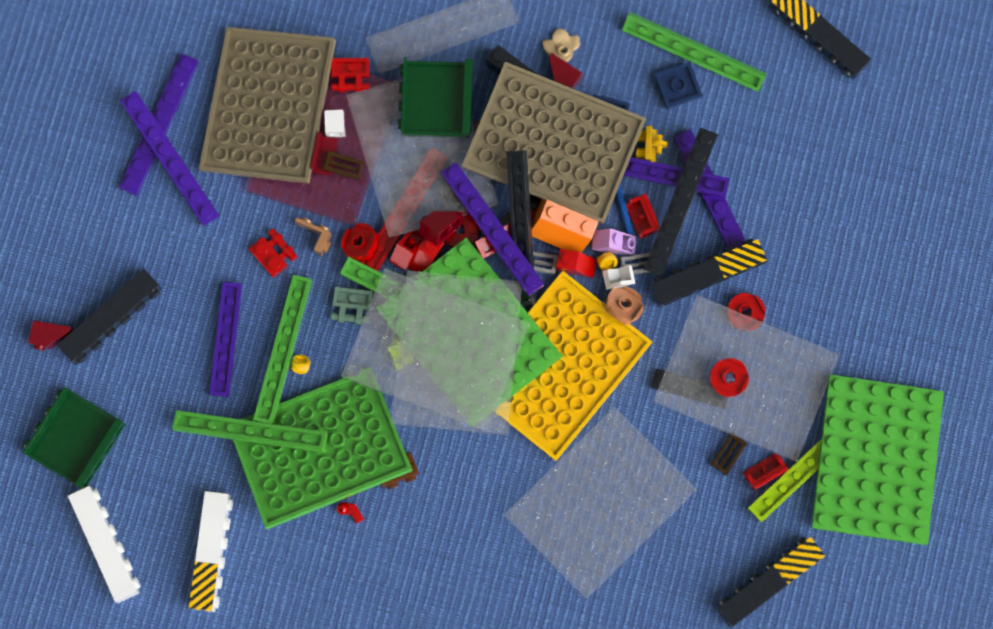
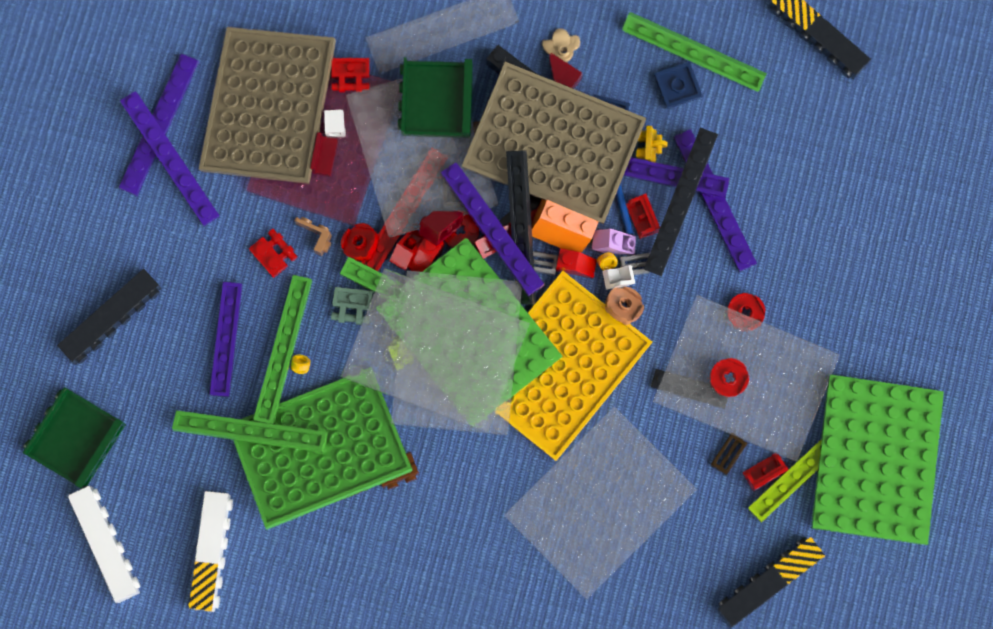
dark red slope [28,320,74,351] -> none
dark brown tile [322,151,364,181] -> none
red arm [336,502,364,524] -> none
black brick [651,238,767,307] -> none

